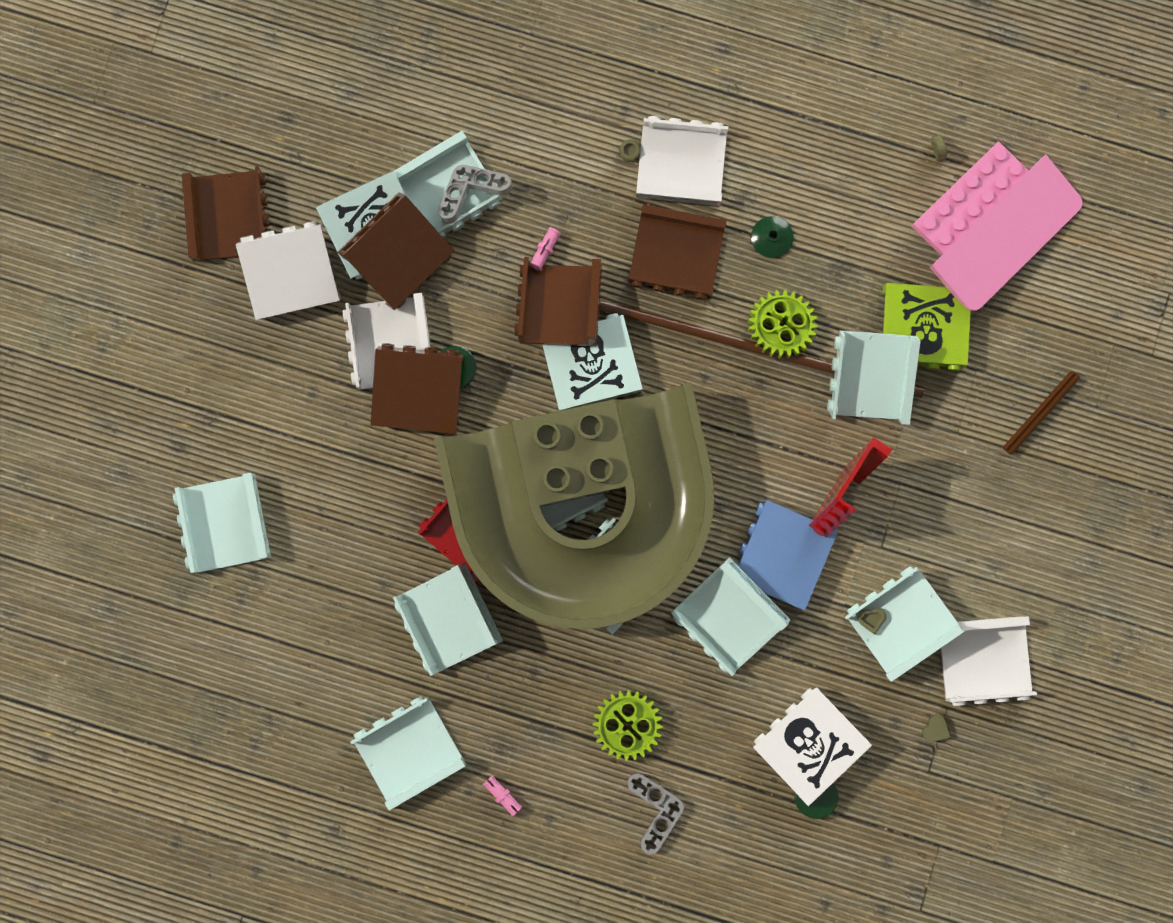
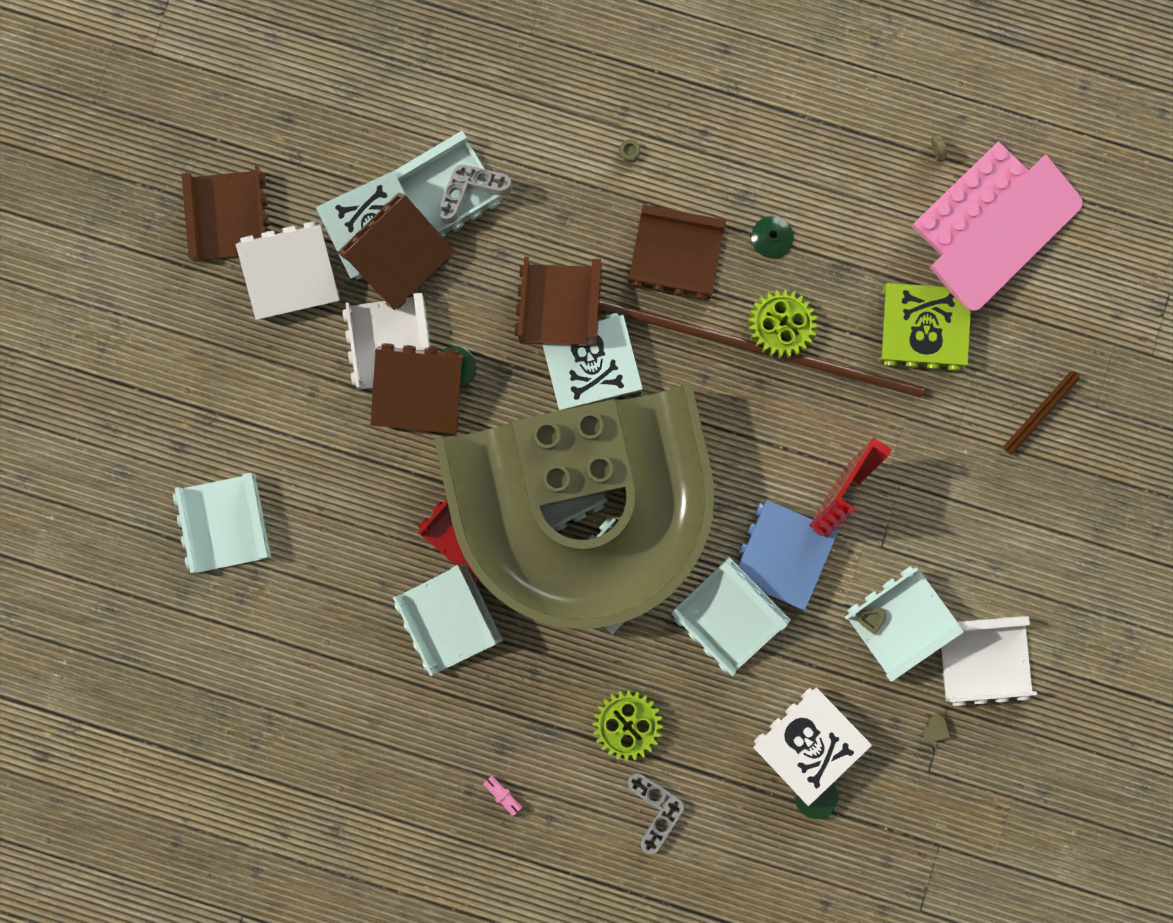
light aqua panel [350,696,466,810] -> none
bright pink pin [529,227,561,271] -> none
white panel [636,116,728,206] -> none
light aqua panel [827,330,920,425] -> none

